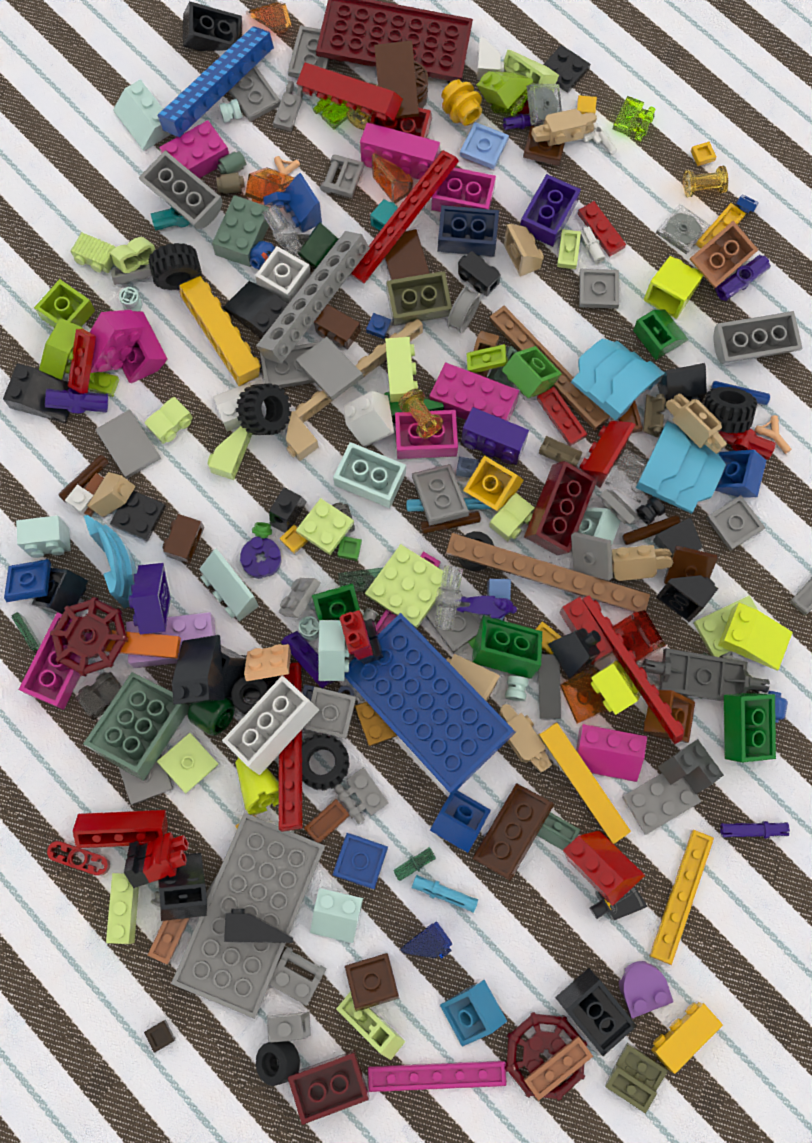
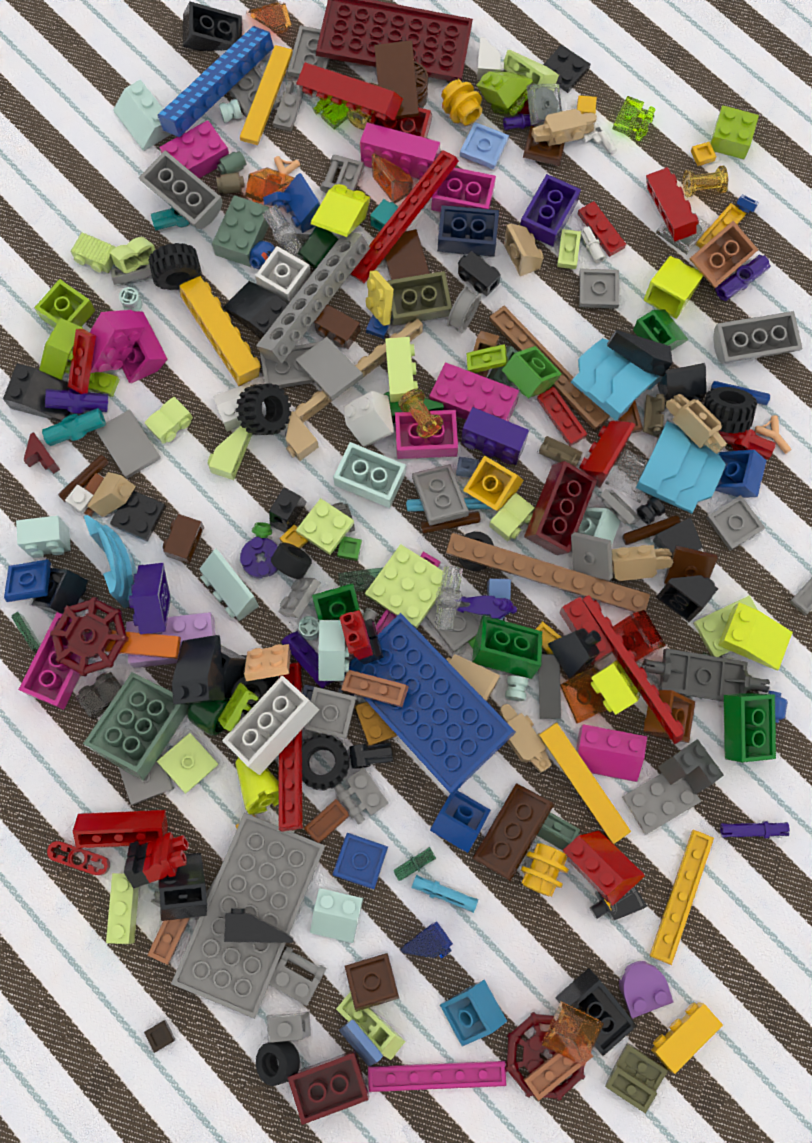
none -> dark red slope [24,432,61,474]
none -> teal piece [42,408,106,446]
none -> lime plate [218,683,258,731]
none -> yellow tile [240,45,293,145]
none -> black tyre [271,542,312,579]
none -> neon yellow slope [311,184,370,237]
none -> medium blue tile [339,1020,383,1066]
none -> nougat plate [341,670,409,707]
none -> black piece [349,743,393,769]
none -> light yellow plate [365,270,394,326]
none -> yellow piece [520,843,569,897]
none -> clear orange slope [542,1001,604,1067]
none -> black slope [607,330,672,377]
none -> red brick [646,167,699,242]
none -> lime brick [710,105,759,159]

